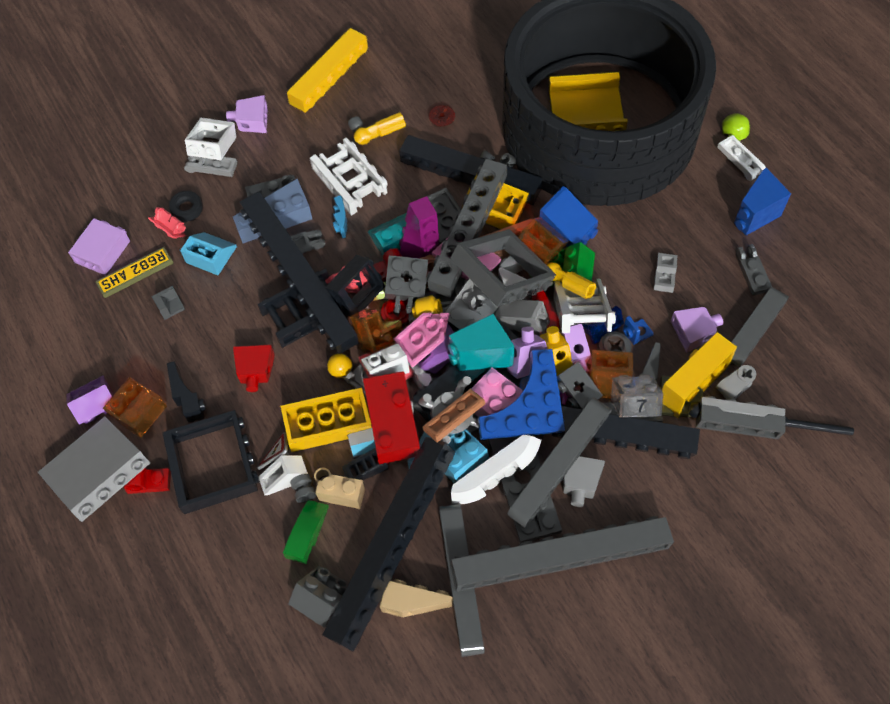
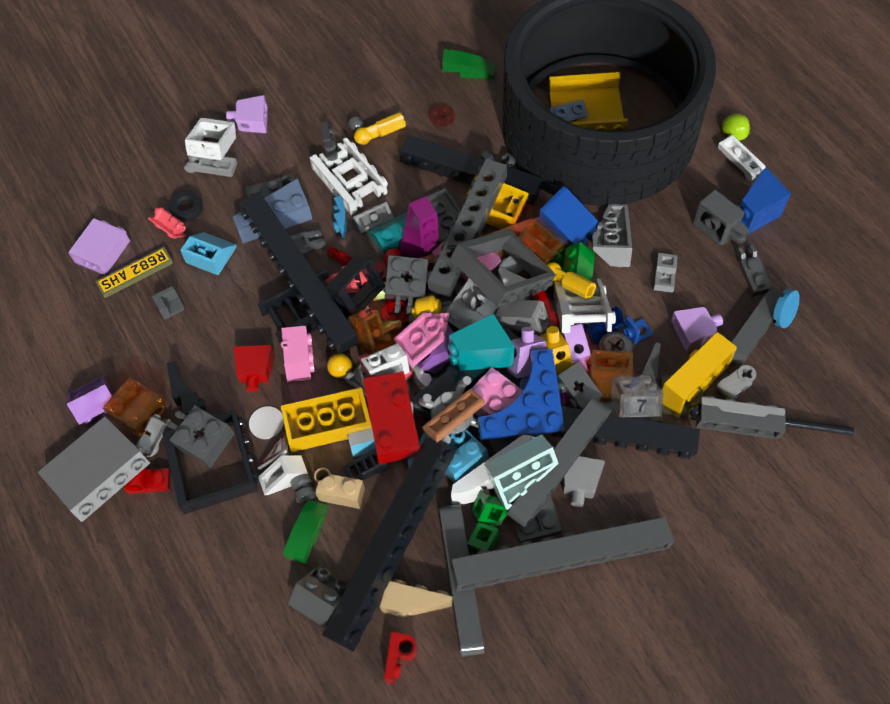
yellow brick [287,28,368,113] -> none
none -> light grey hinge [135,414,171,458]
none -> dark grey hinge [167,406,235,468]
none -> white piece [249,406,284,439]
none -> bright pink brick [281,326,314,382]
none -> dark grey hinge [320,122,338,161]
none -> red axle [327,246,352,266]
none -> light grey slope [352,202,394,234]
none -> red plate [384,632,418,684]
none -> green slope [442,49,495,79]
none -> green brick [467,522,500,555]
none -> green brick [471,491,508,526]
none -> light aqua wedge [484,434,559,510]
none -> sand blue bracket [549,100,588,122]
none -> light grey wedge [592,204,632,267]
none -> dark grey hinge [693,190,749,245]
none -> dark azure tile [773,289,799,328]

